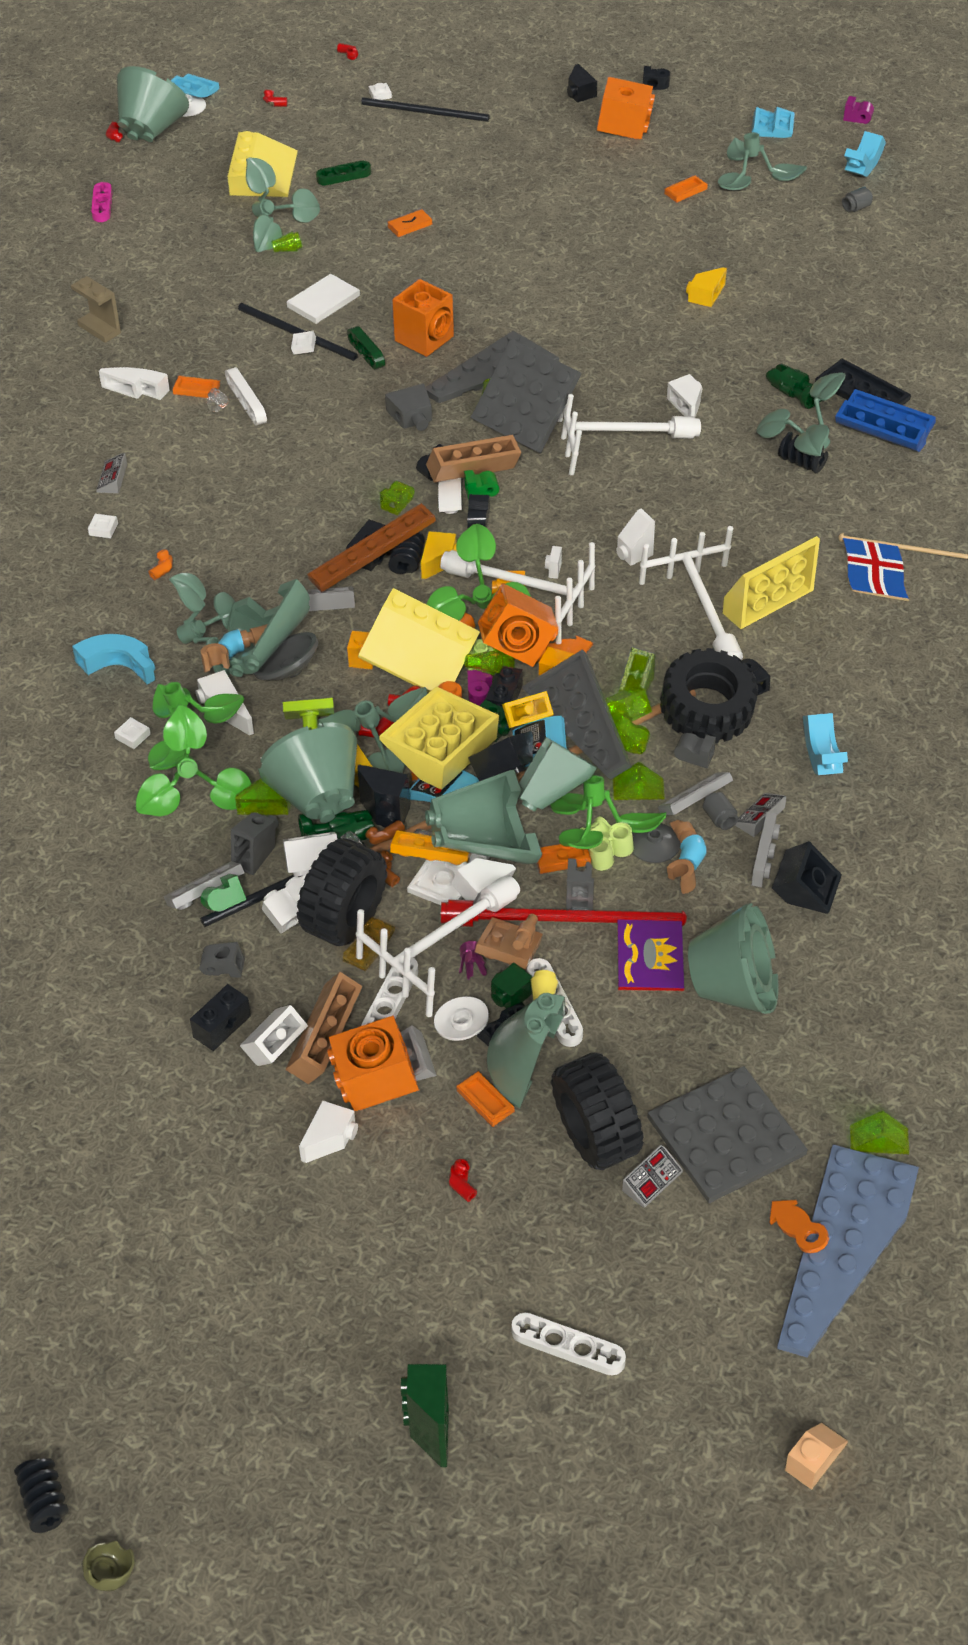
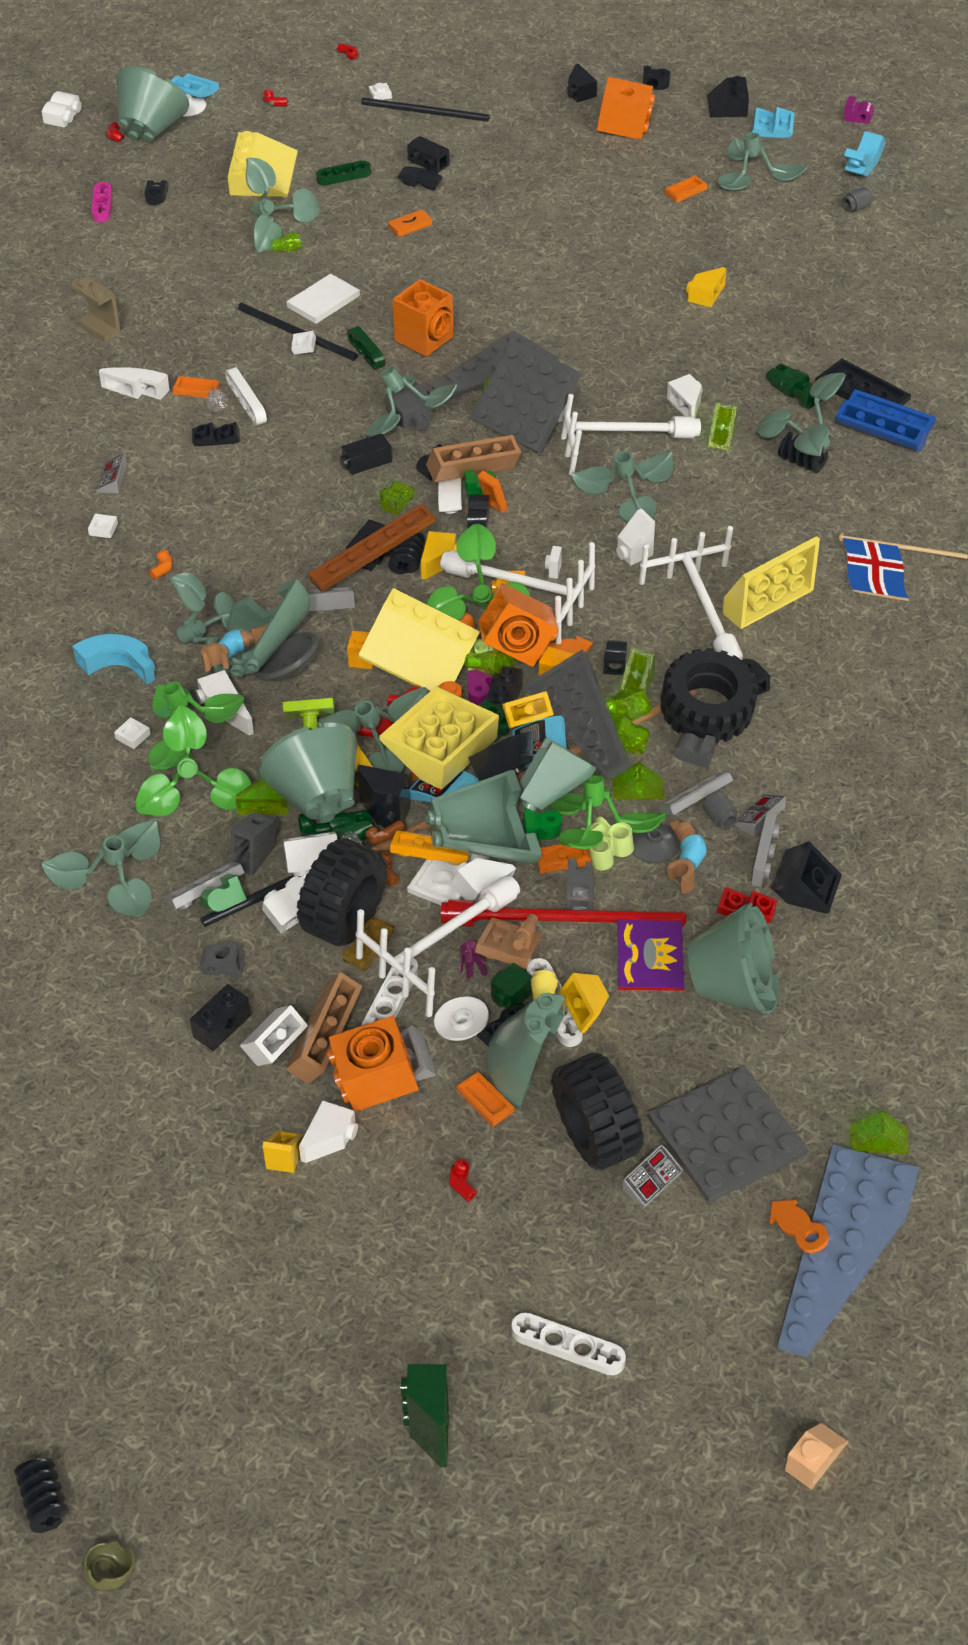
medium azure arch [803,713,848,775] -> none
none -> white brick [42,91,81,127]
none -> sand green plant [42,820,160,917]
none -> black plate [144,180,168,205]
none -> black slope [192,422,240,446]
none -> yellow slope [263,1130,304,1173]
none -> black brick [340,433,392,475]
none -> sand green plant [364,366,458,436]
none -> black slope [397,167,443,190]
none -> black brick [407,136,450,173]
none -> orange tile [477,470,508,513]
none -> green leg [523,808,562,841]
none -> yellow slope [559,973,609,1033]
none -> sand green plant [571,451,674,522]
none -> black leg [603,640,627,676]
none -> black slope [707,76,749,118]
none -> clear neon green slope [708,403,738,451]
none -> red slope [716,887,778,923]

